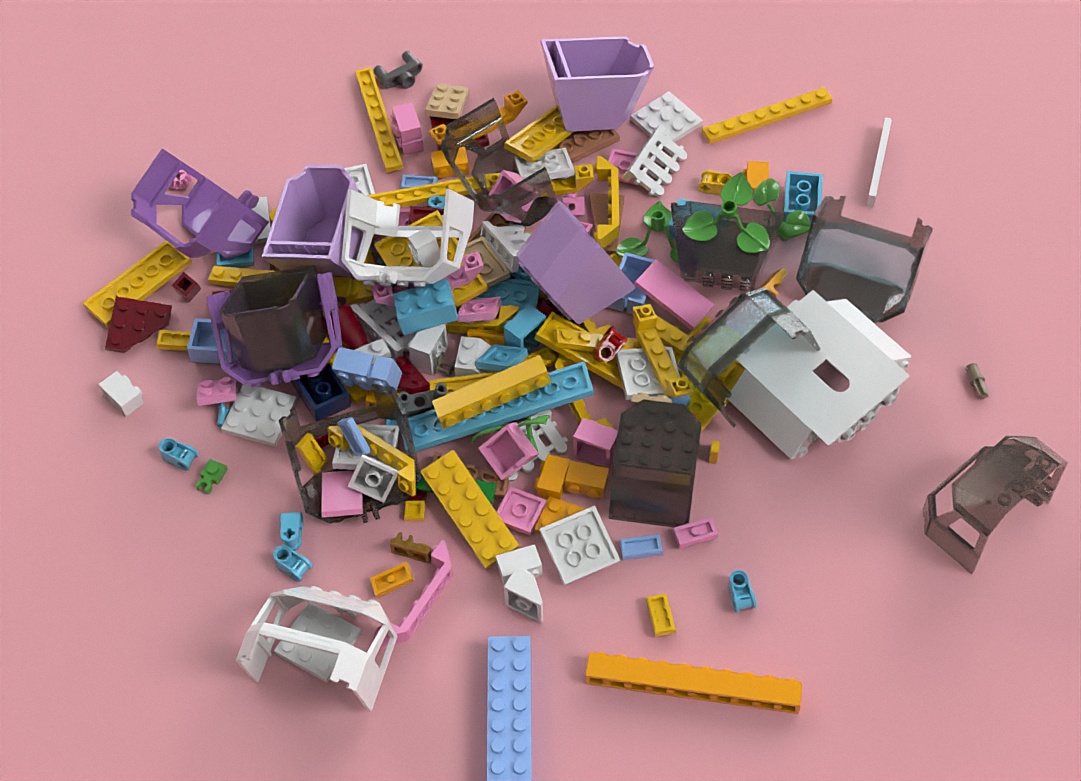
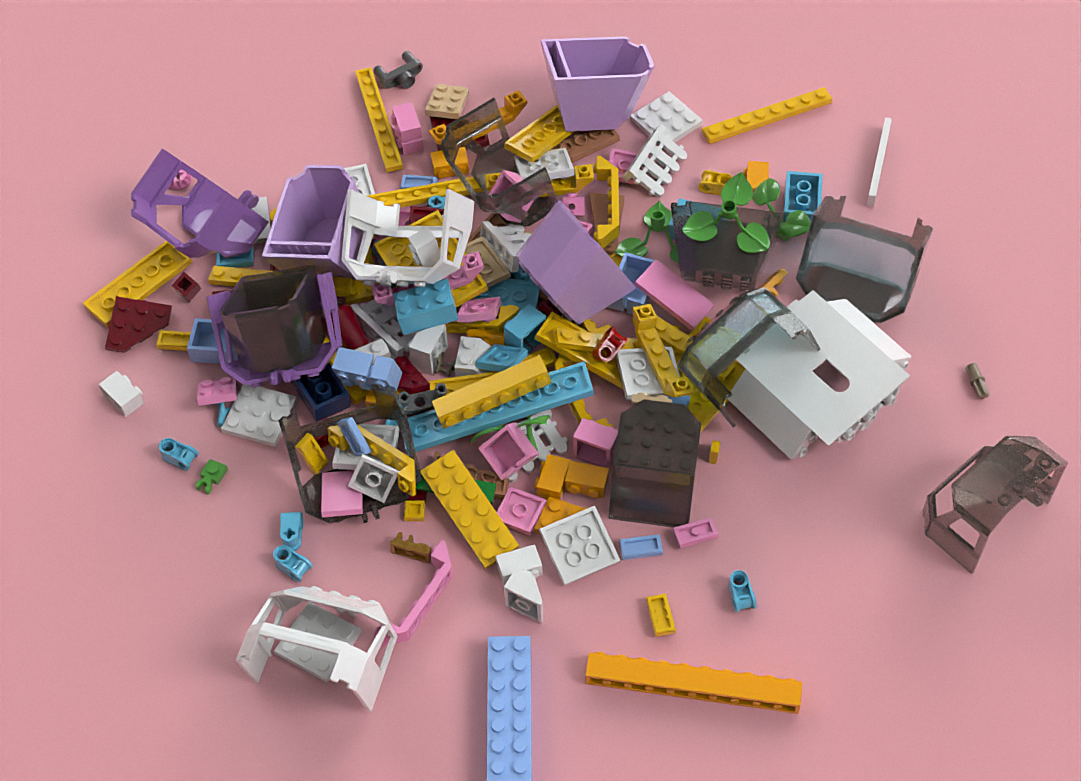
light orange plate [370,561,414,598] -> none

